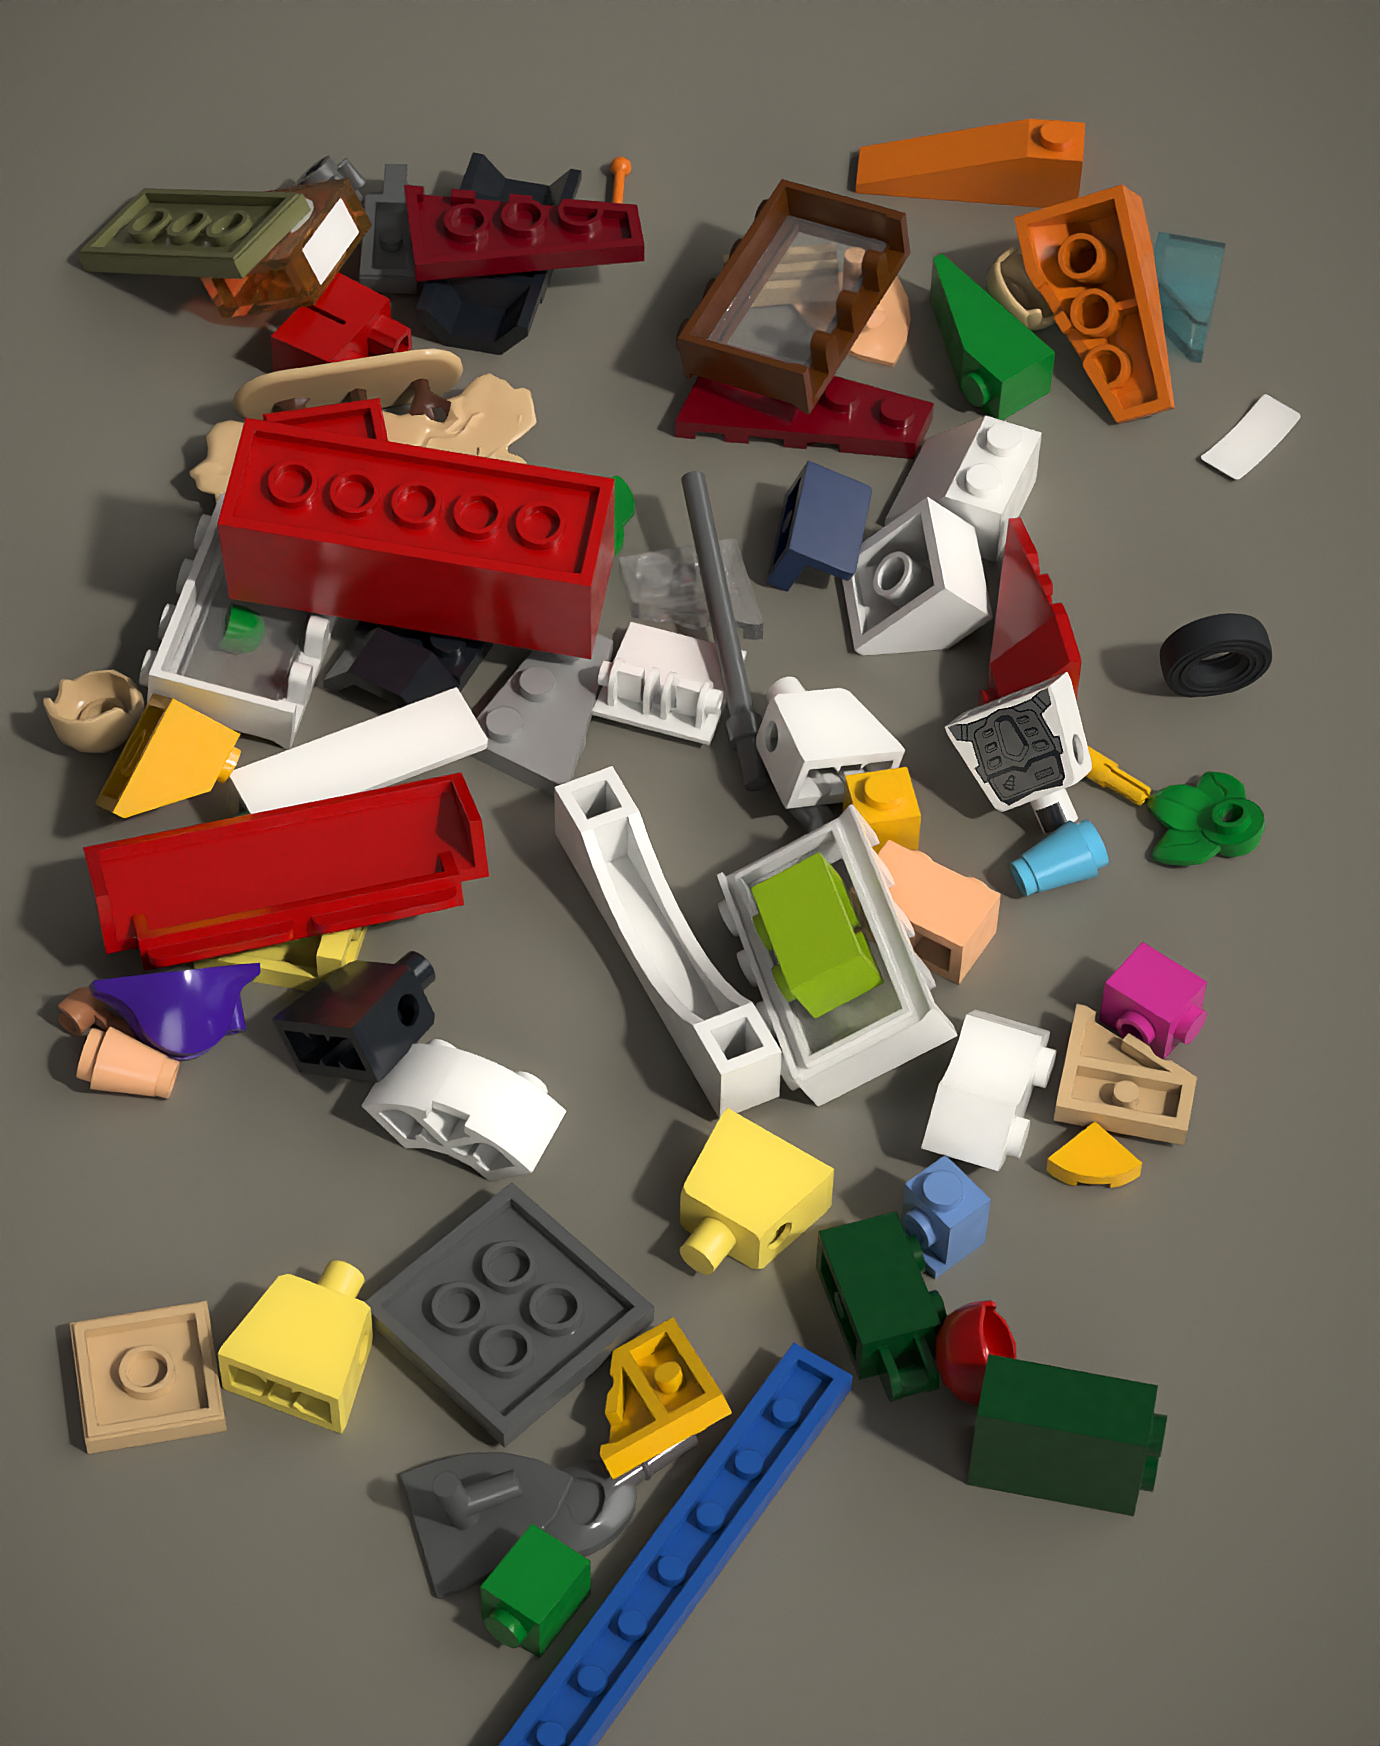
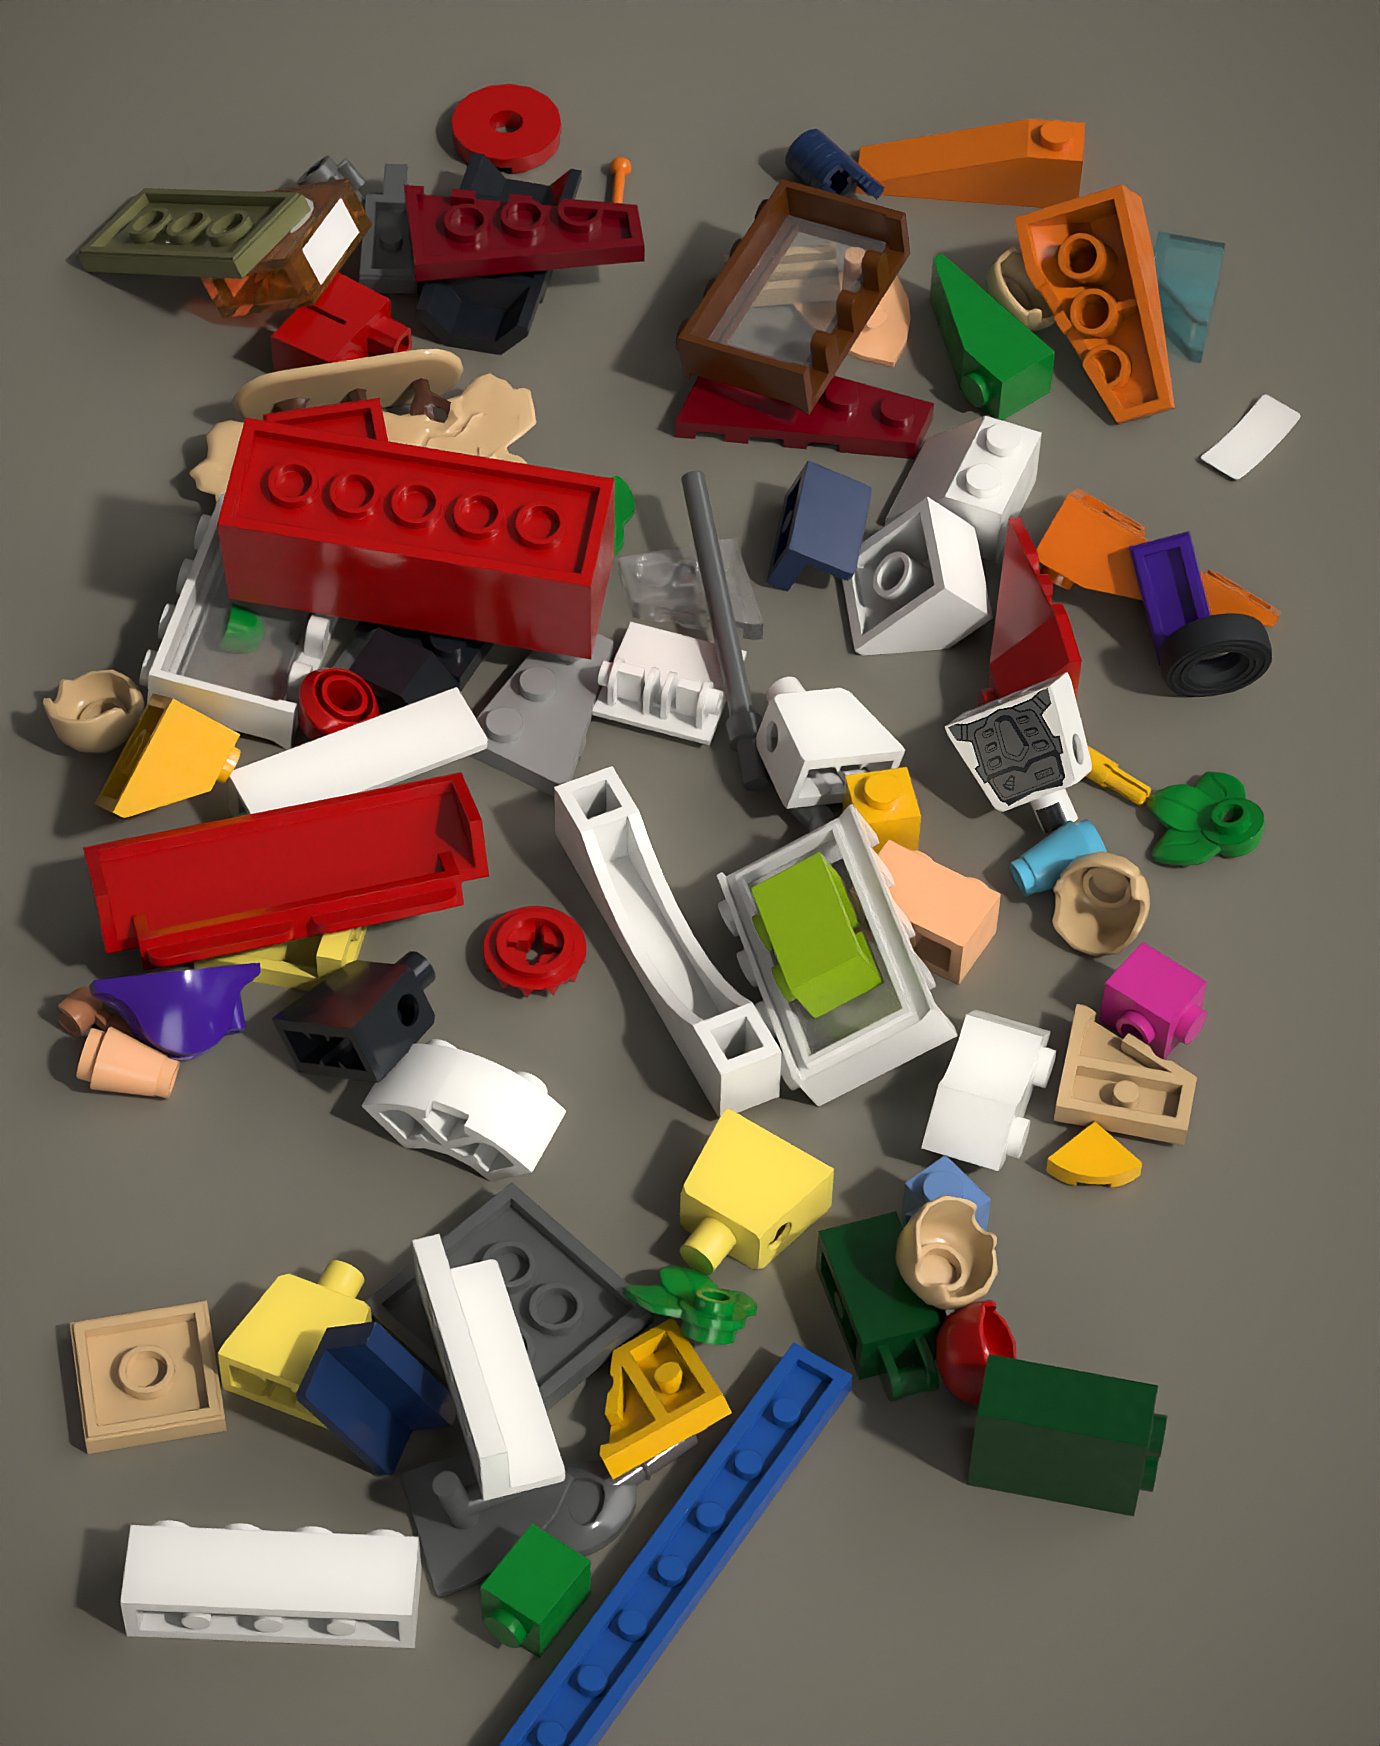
none -> white brick [120,1520,421,1648]
none -> dark blue panel [296,1321,457,1476]
none -> red cone [298,667,379,741]
none -> white panel [412,1234,565,1501]
none -> red tile [451,84,562,173]
none -> red gear [483,906,587,998]
none -> green plate [622,1266,758,1345]
none -> dark blue hinge [785,129,885,200]
none -> tan hair [896,1195,998,1310]
none -> orange wedge [1036,488,1282,627]
none -> tan hair [1052,851,1150,957]
none -> dark purple tile [1129,530,1212,665]

